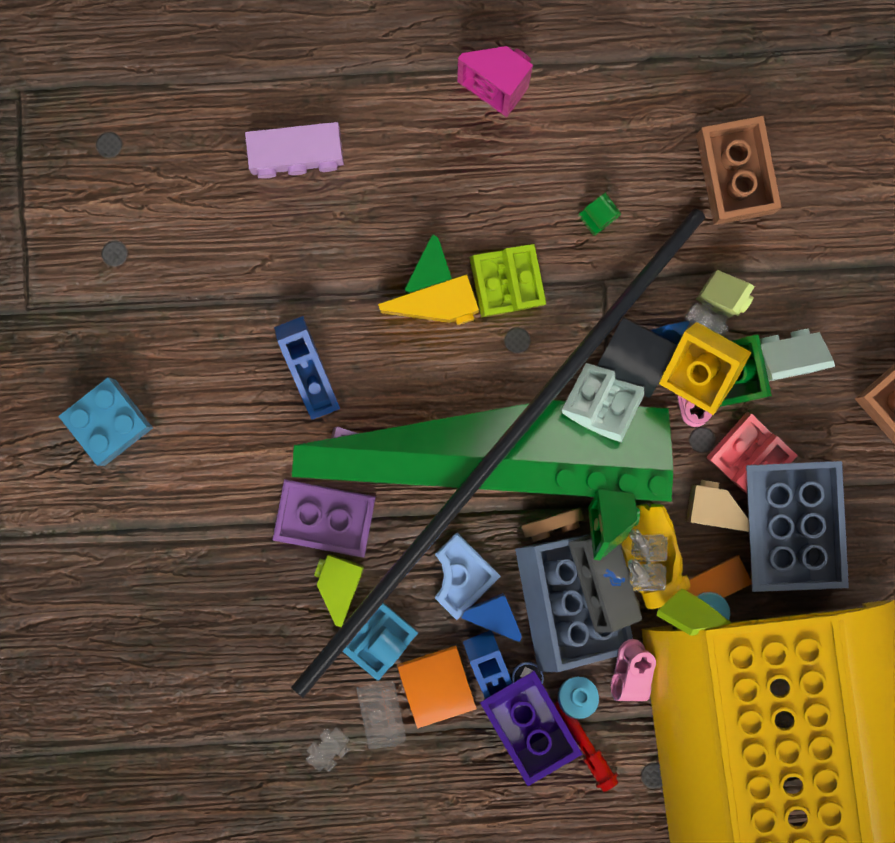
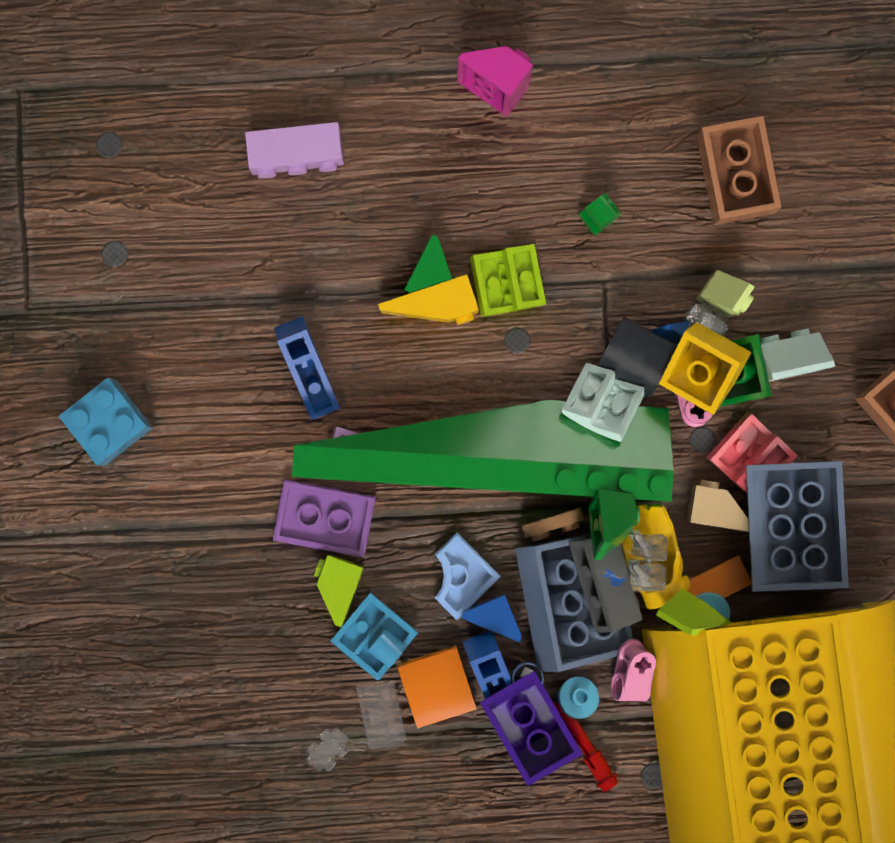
black piece [291,208,706,698] -> none

